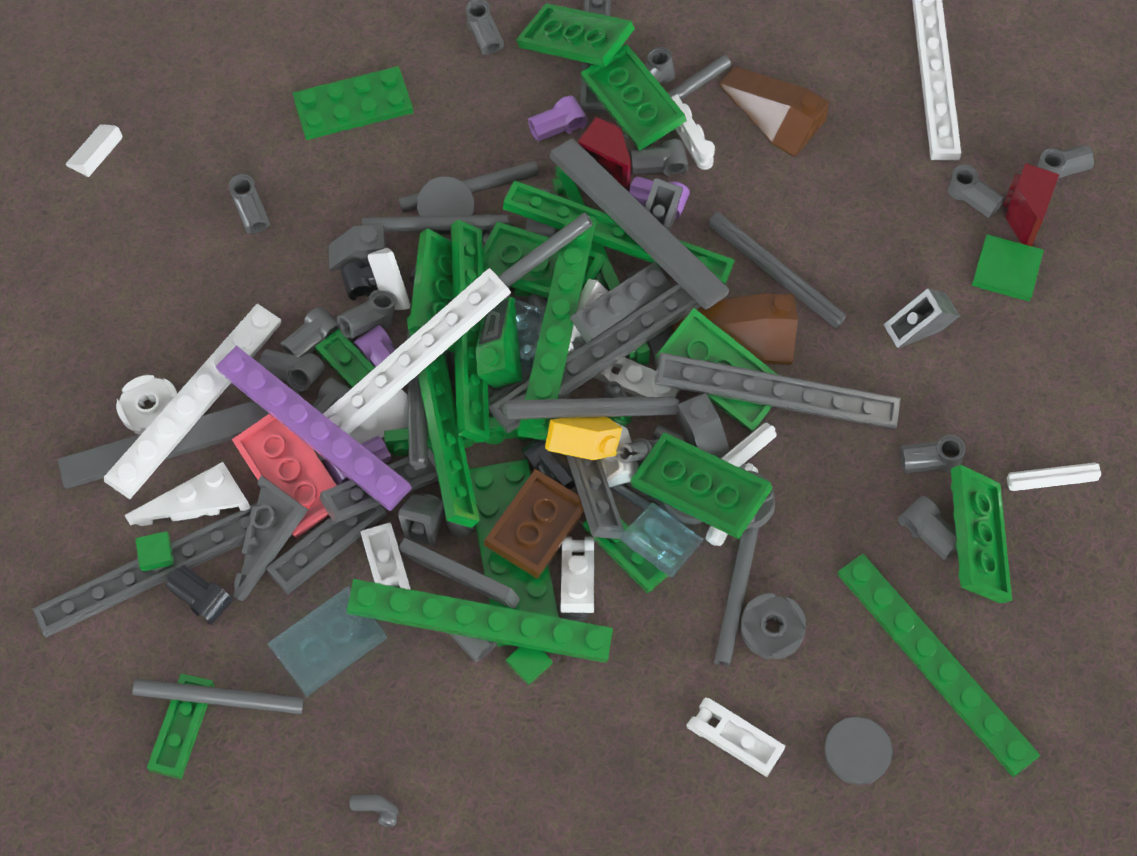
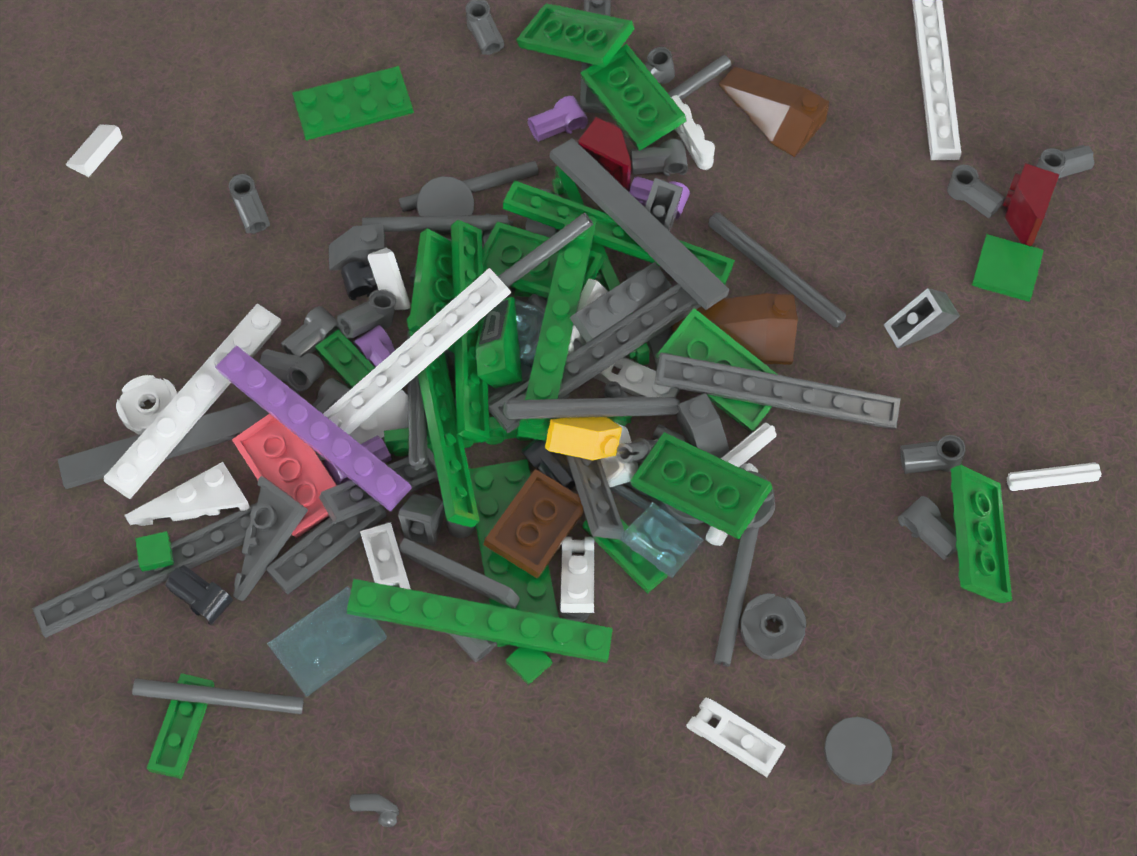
green plate [837,554,1040,778] -> none

